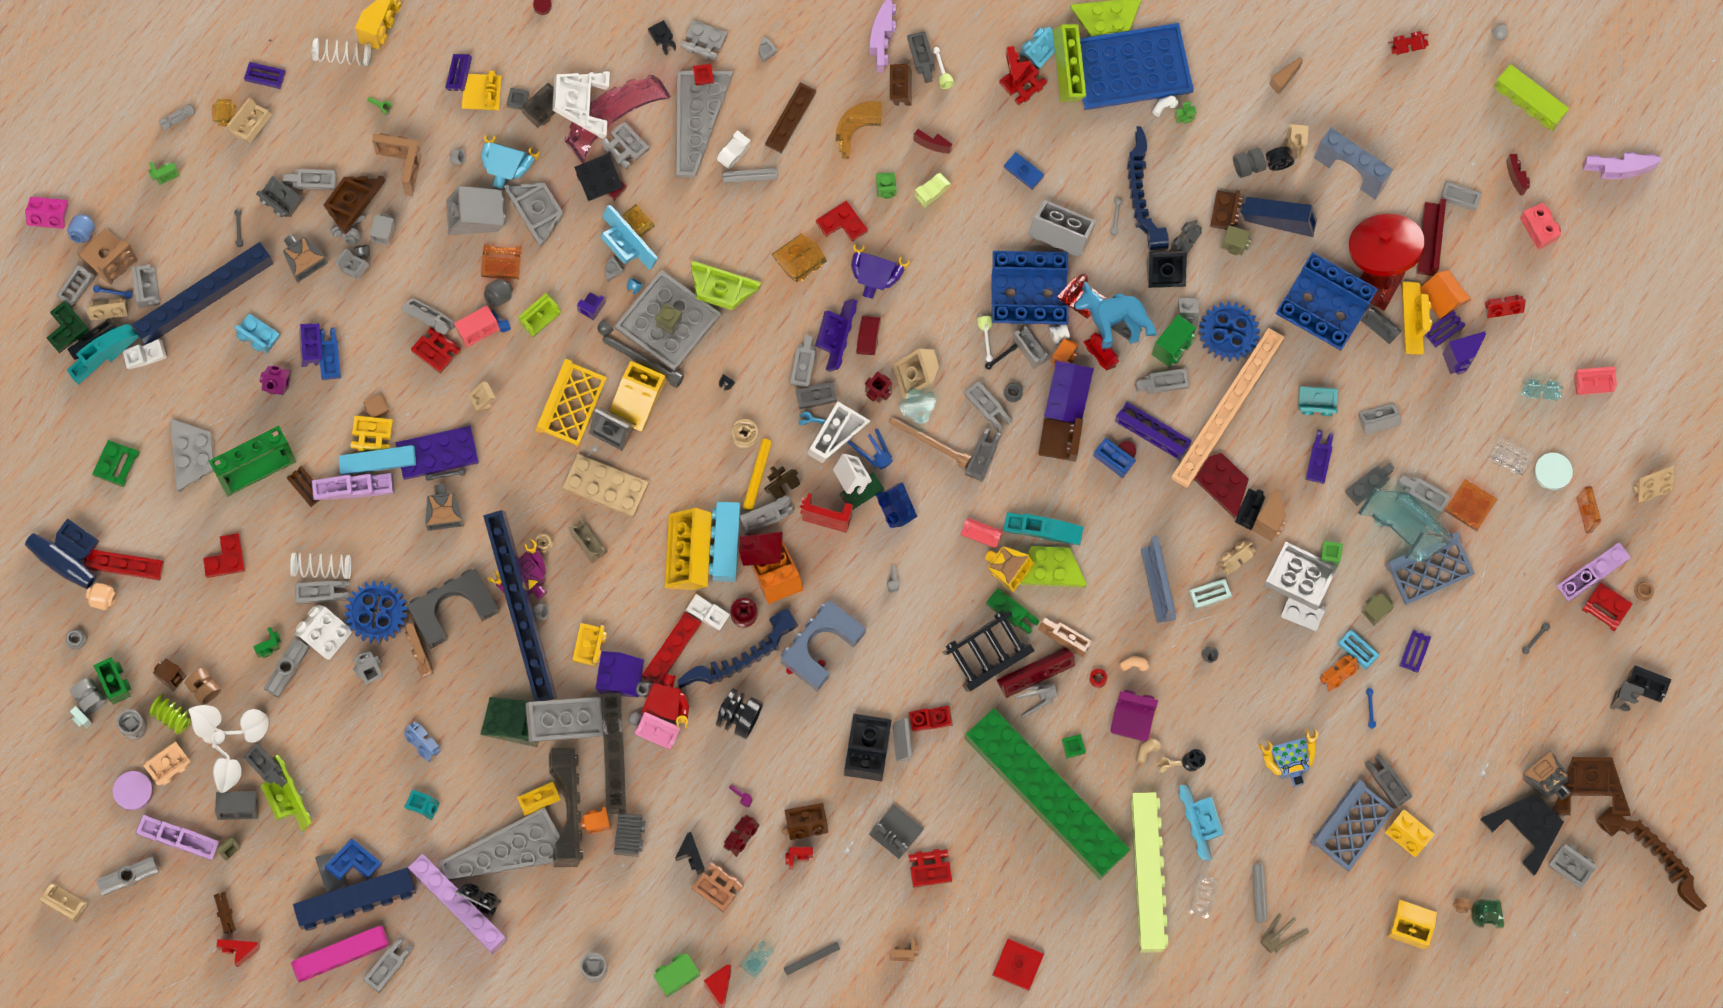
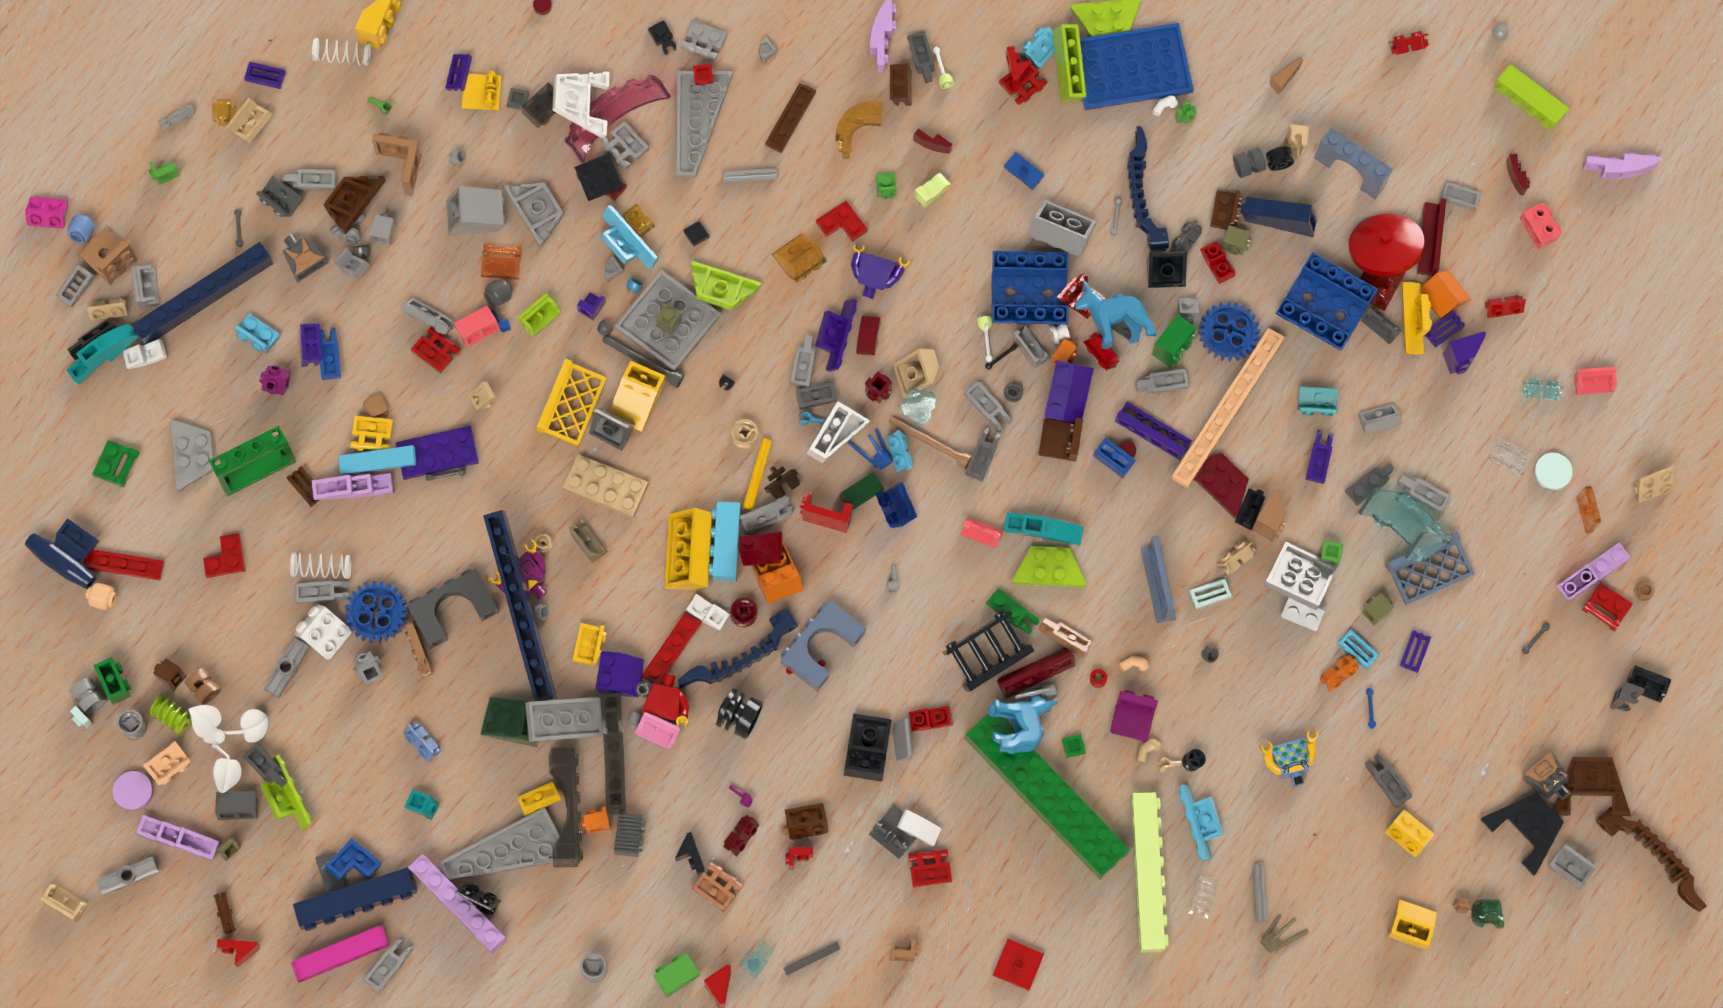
dark green plate [46,301,89,354] -> none
light grey plate [65,630,86,649] -> none
blue hinge [93,285,132,299] -> none
green bracket [253,627,281,658] -> none
torso [426,484,464,531] -> none
medium azure torso [481,135,540,189] -> none
white leg [717,130,750,169] -> none
white hinge [833,454,872,494] -> none
torso [985,547,1034,593] -> none
sand blue fence [1309,780,1394,871] -> none
clear orange plate [1445,479,1498,532] -> none
none -> black tile [683,221,709,247]
none -> medium azure hinge [886,430,914,473]
none -> white slope [897,810,941,846]
none -> dark azure animal [988,690,1057,754]
none -> red slope [1200,241,1235,284]

